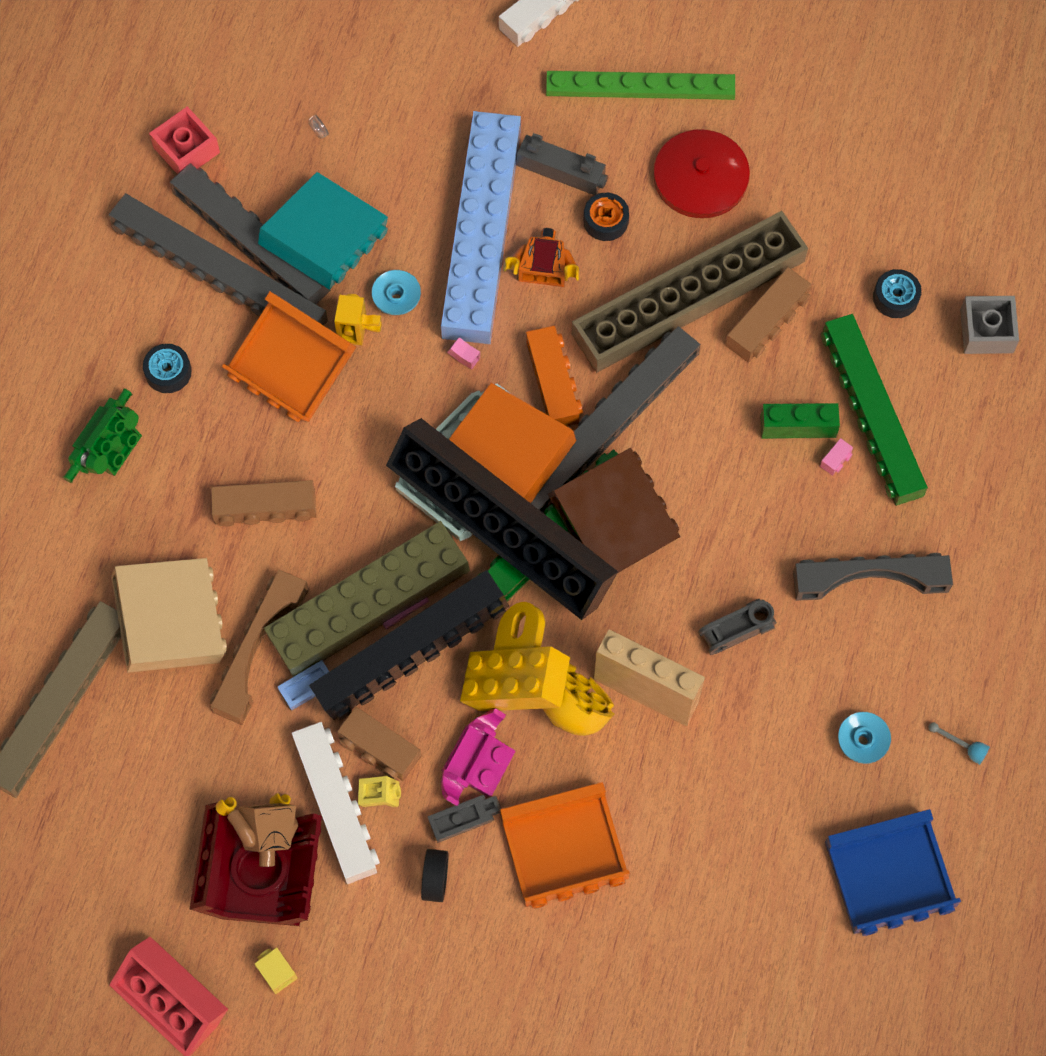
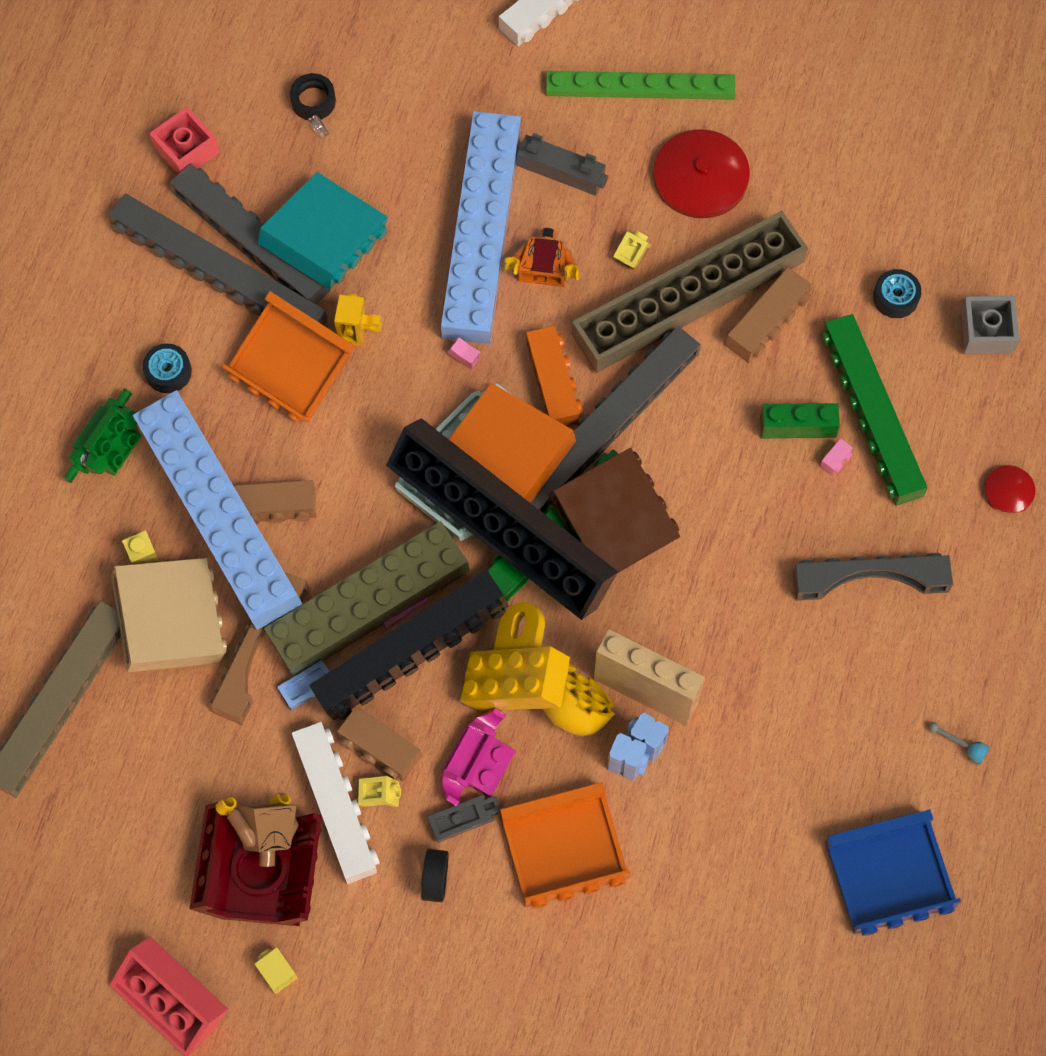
medium azure dish [372,270,421,315] -> none
wheel [583,192,629,241] -> none
dark grey piece [698,599,777,655] -> none
medium azure dish [838,712,891,764] -> none
none -> light yellow brick [122,530,159,565]
none -> light blue brick [133,390,302,630]
none -> black tyre [290,73,336,121]
none -> light blue brick [607,733,650,781]
none -> light yellow bracket [613,230,652,269]
none -> light blue brick [626,712,669,762]
none -> red dish [985,465,1036,513]

